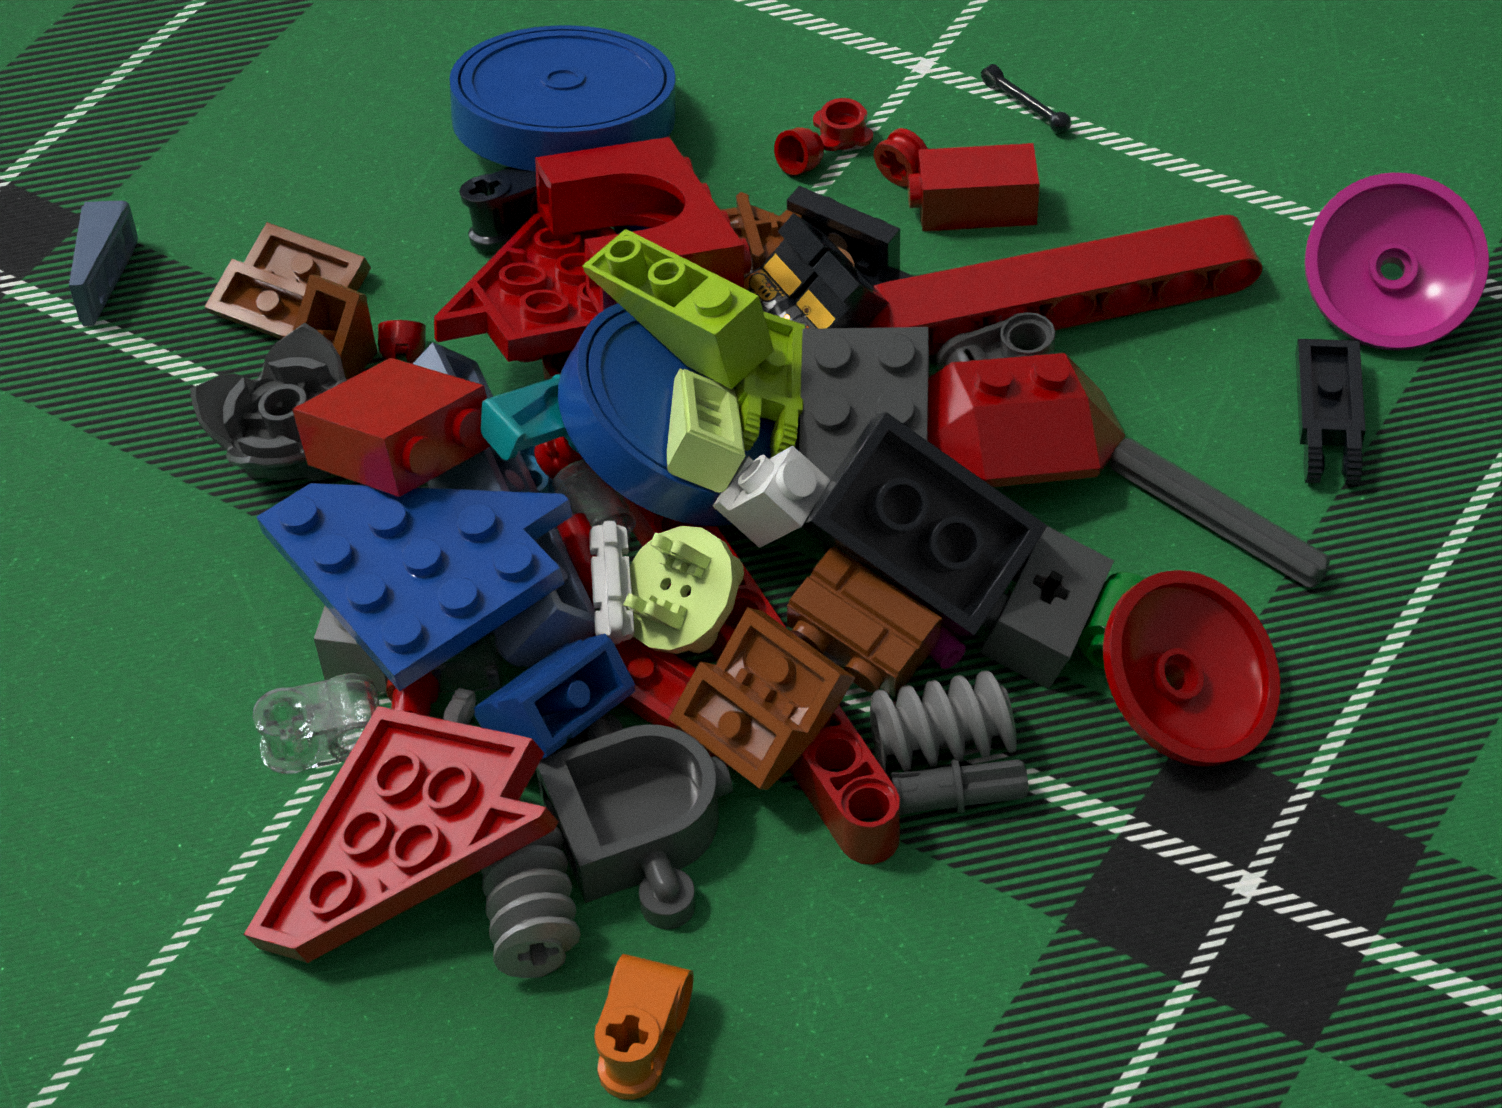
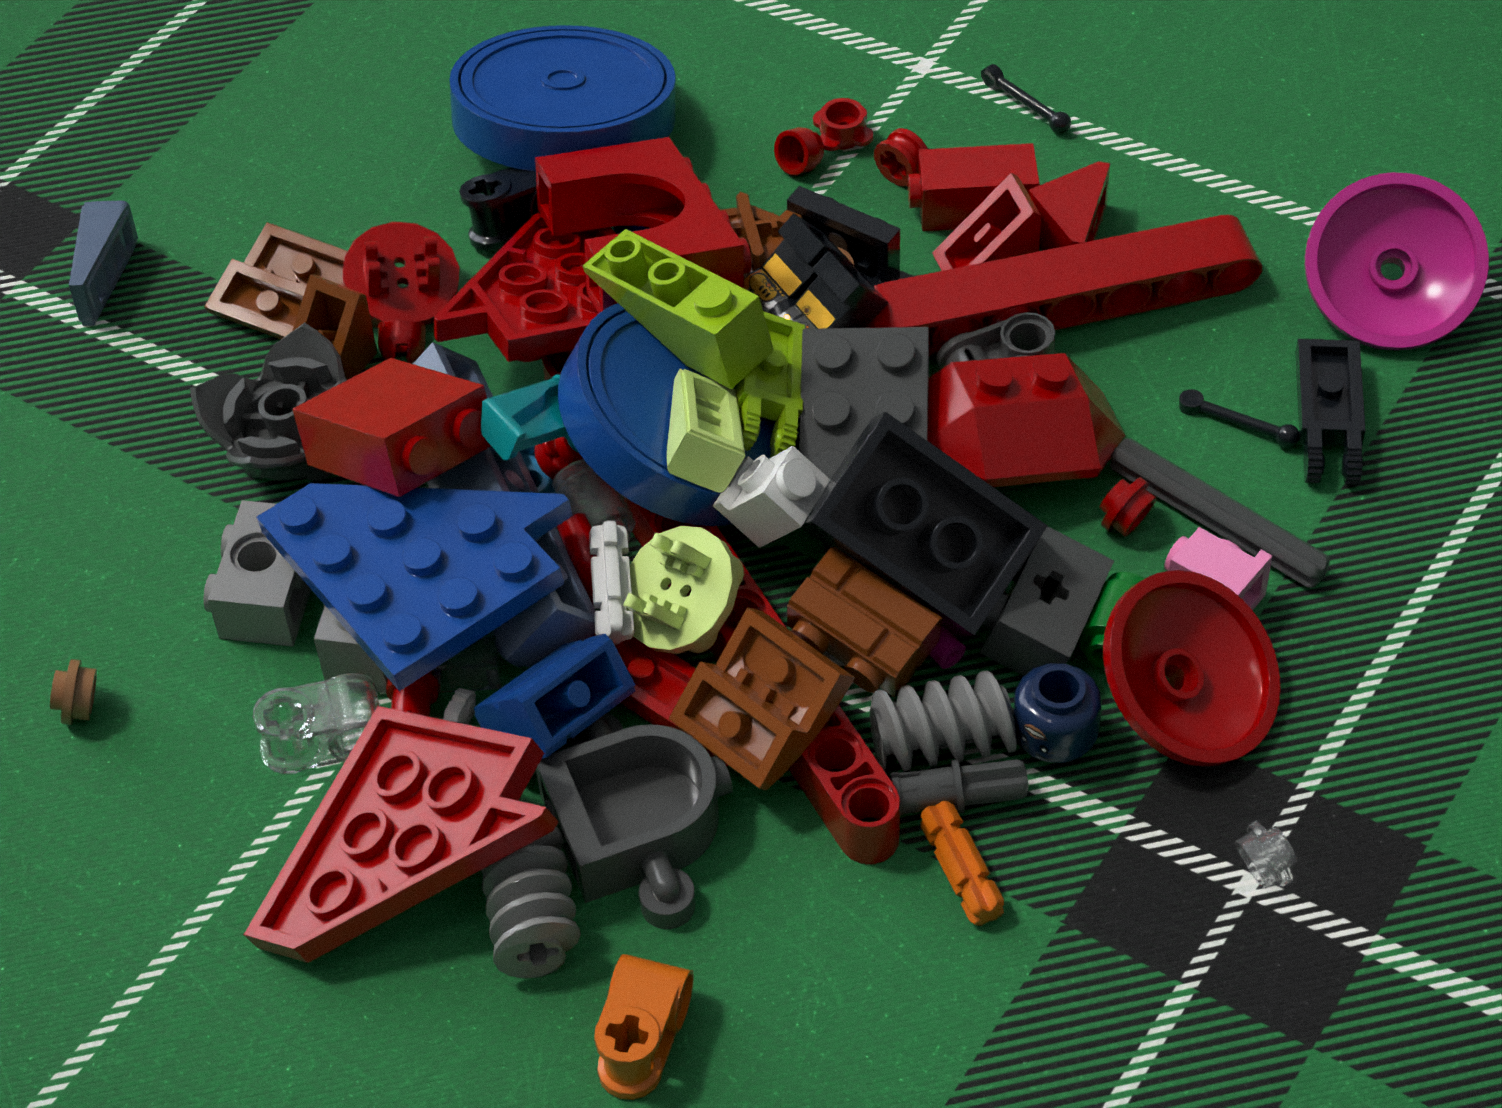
none -> medium nougat plate [50,659,97,725]
none -> light grey brick [204,500,311,646]
none -> red plate [342,221,460,328]
none -> orange axle [921,801,1004,926]
none -> red slope [932,173,1041,271]
none -> dark blue head [1013,663,1102,763]
none -> red slope [1028,161,1110,251]
none -> red plate [1099,477,1157,537]
none -> bright pink brick [1164,527,1273,610]
none -> black hinge [1179,389,1300,448]
none -> clear plate [1235,821,1297,889]

